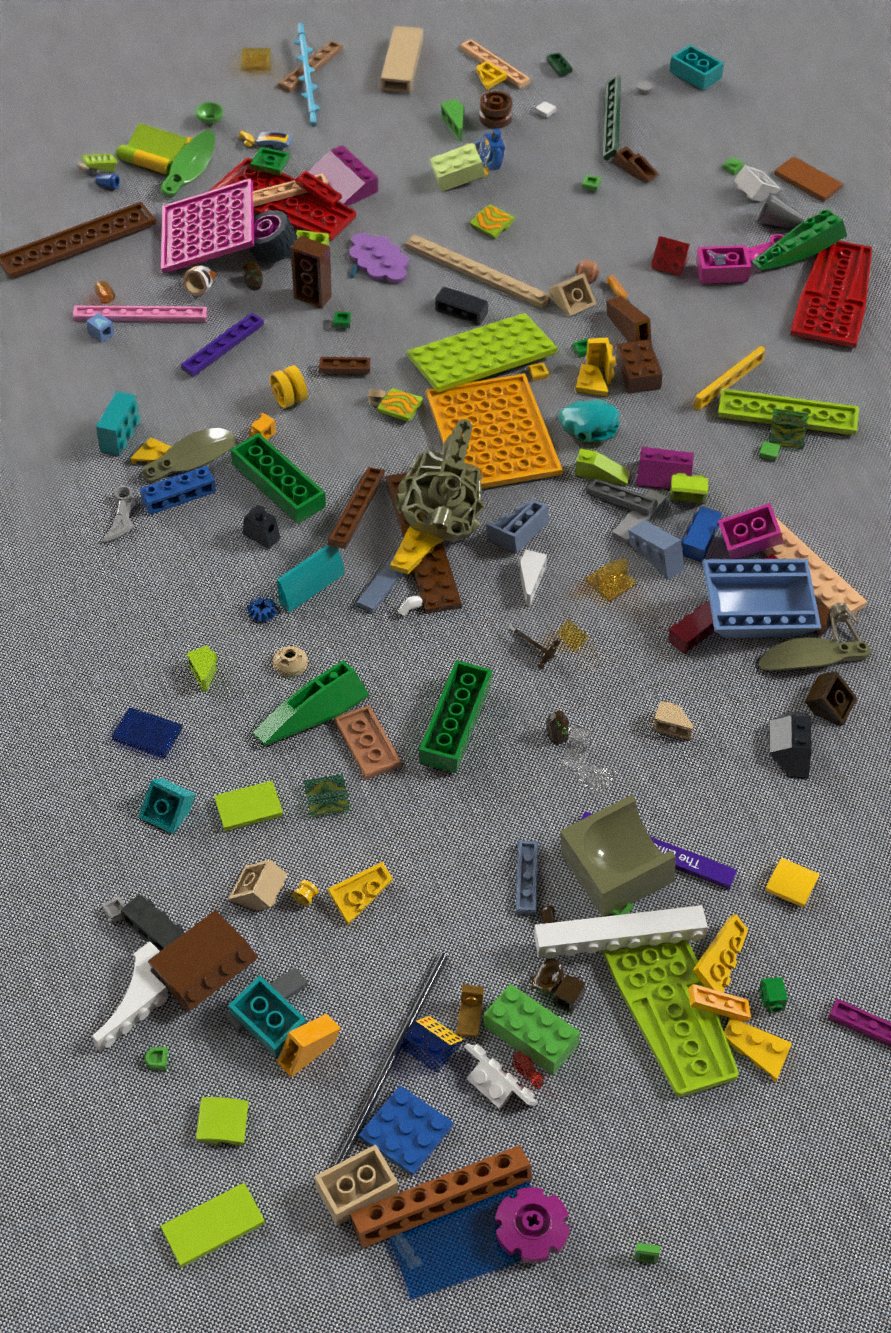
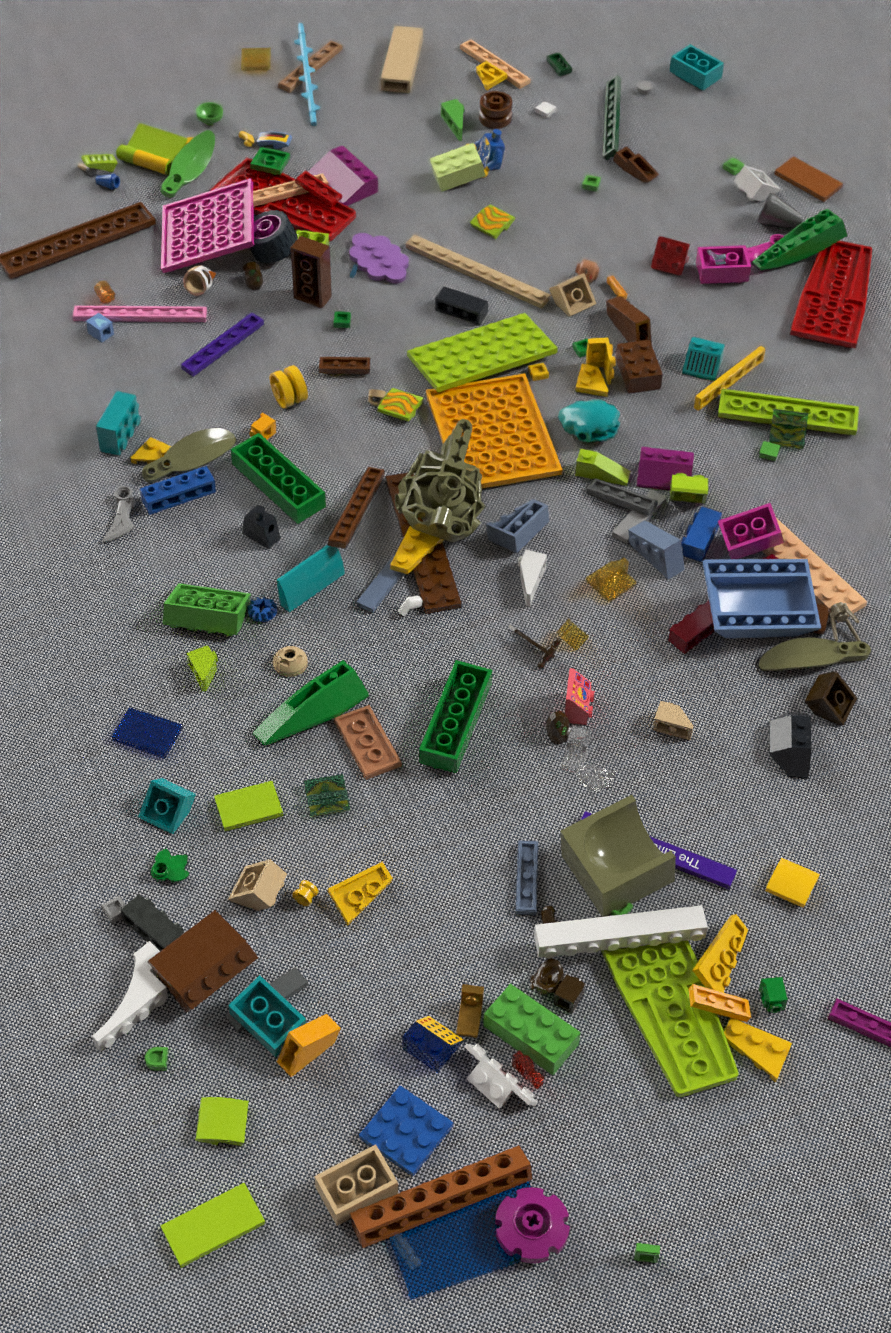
black piece [332,952,448,1167] -> none
none -> green plate [151,848,189,882]
none -> bright green slope [163,583,251,636]
none -> coral slope [565,668,595,725]
none -> teal slope [682,337,725,381]

